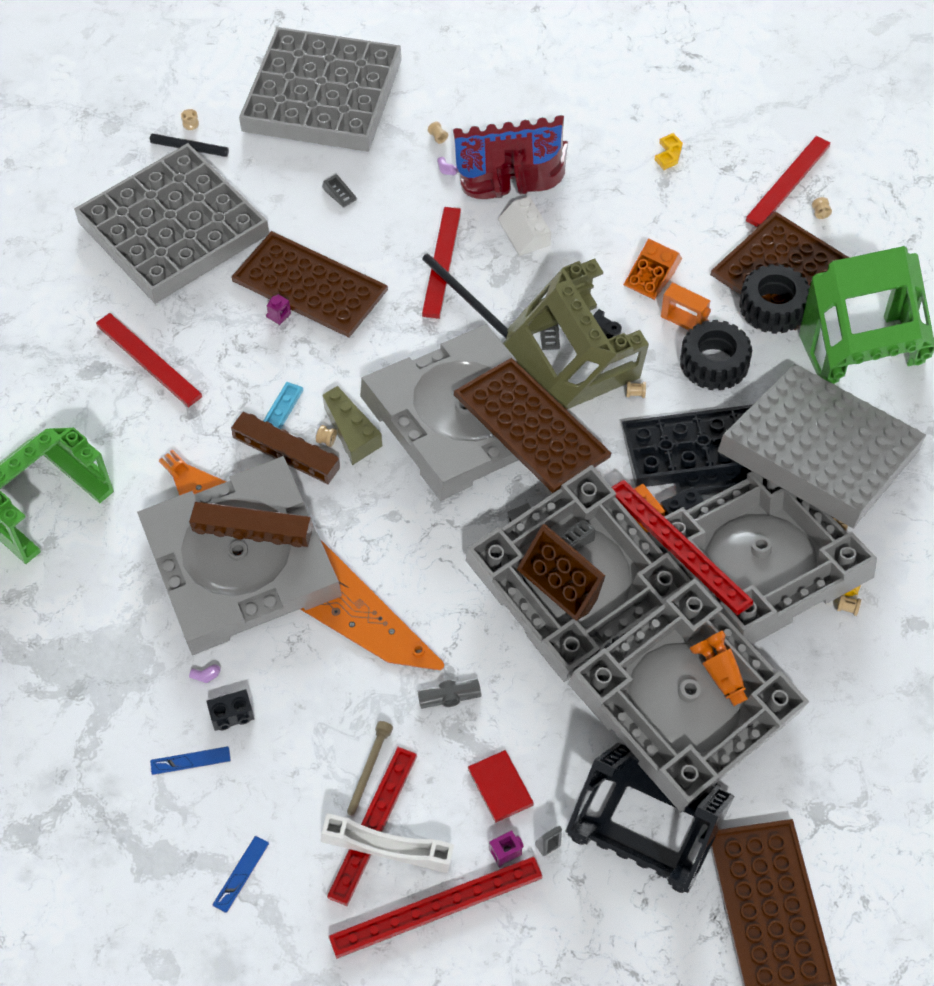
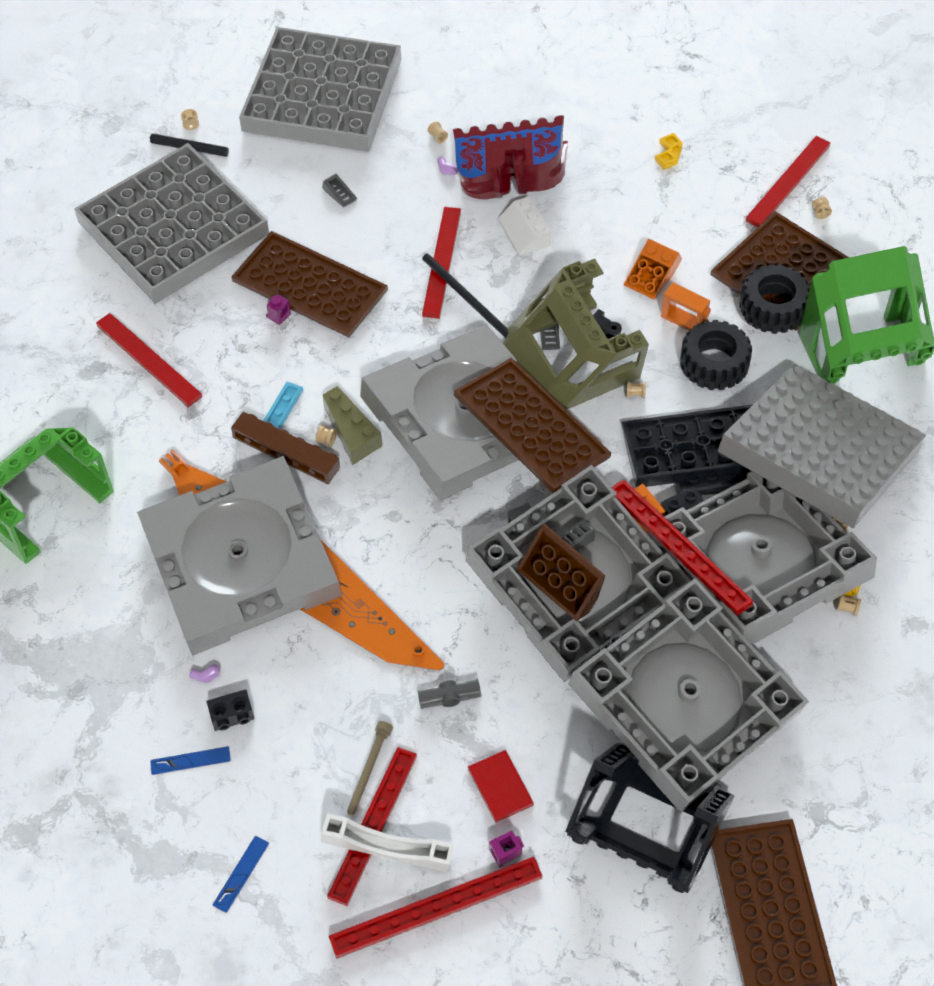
reddish brown brick [189,502,313,548] -> none
dark grey slope [535,825,562,856] -> none
orange piece [689,631,748,706] -> none

